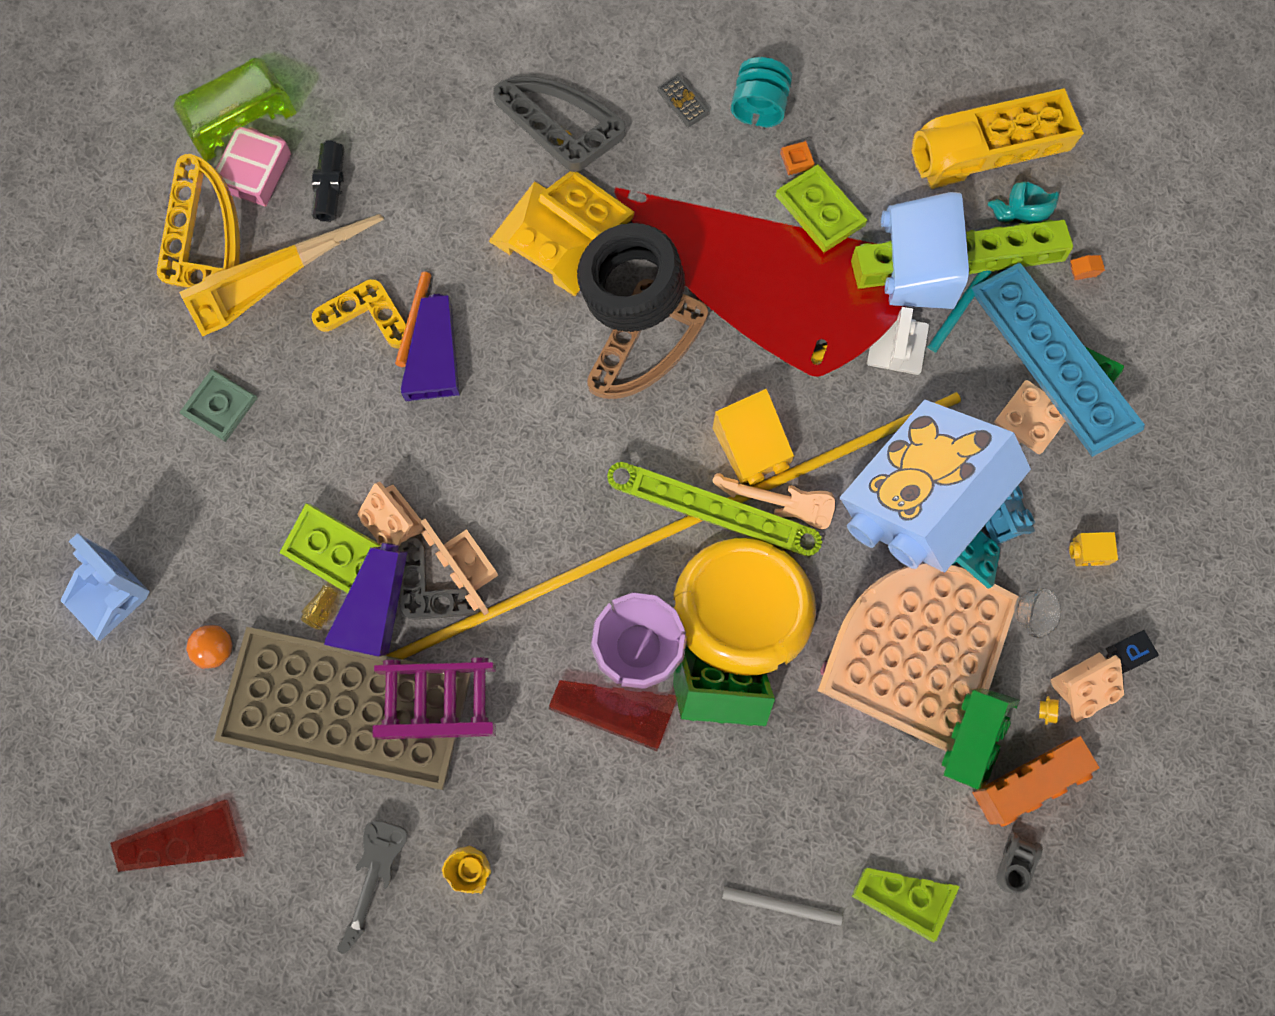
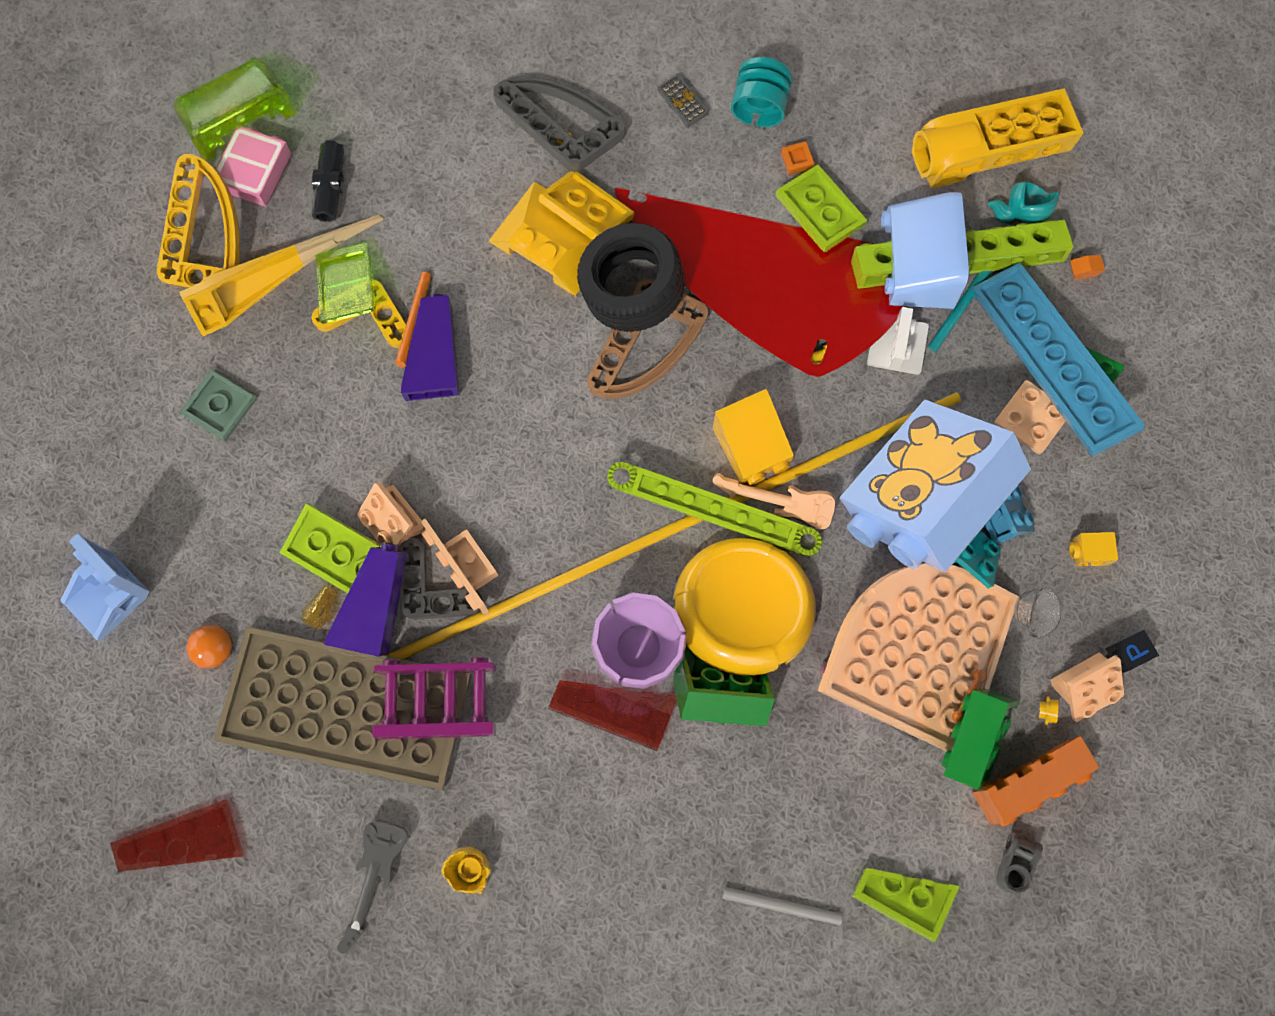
none -> clear neon green piece [315,242,375,324]
none -> orange hinge [952,669,987,722]

